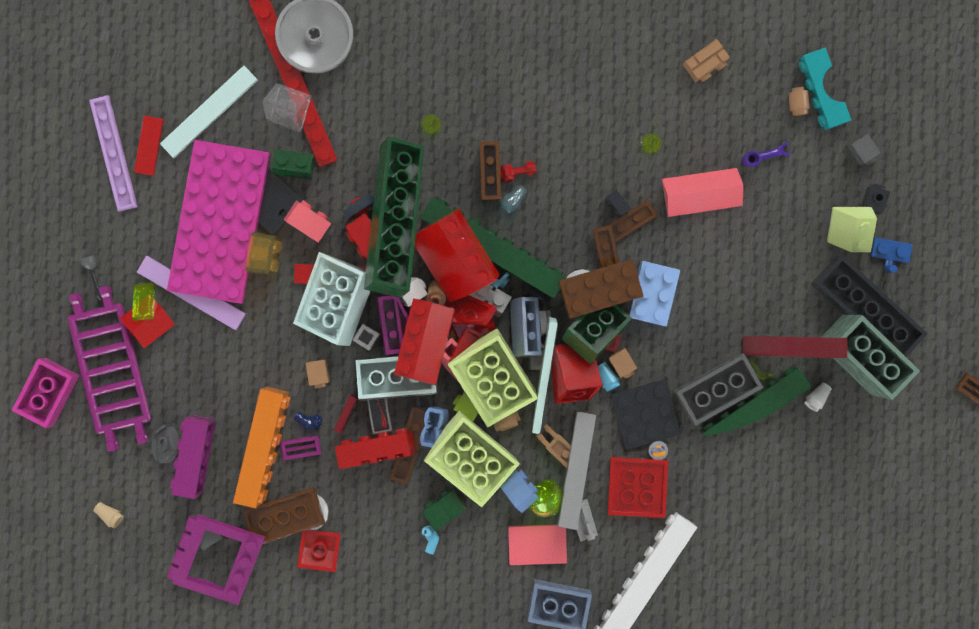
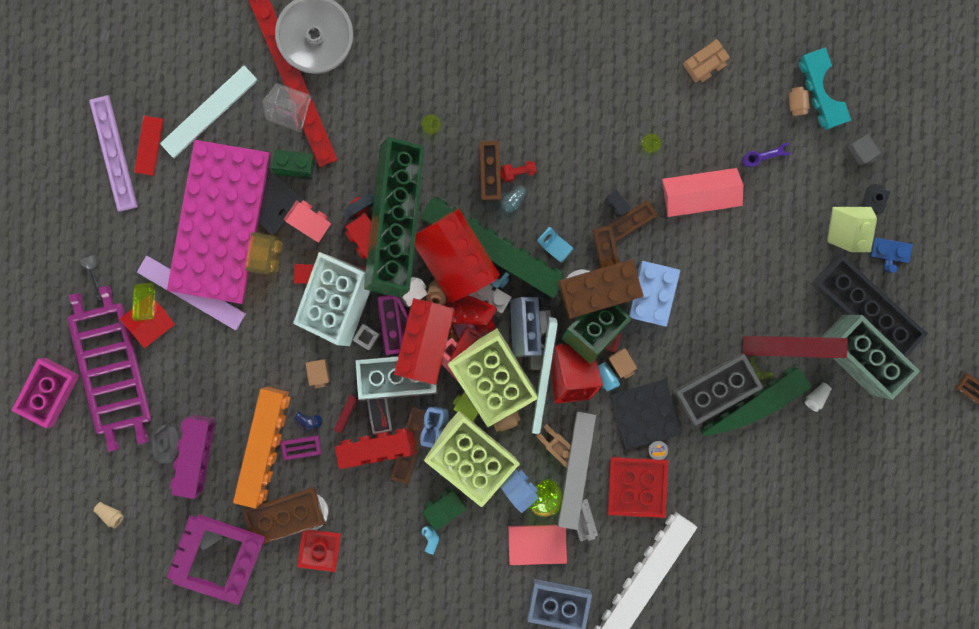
none -> medium azure bracket [537,227,573,263]

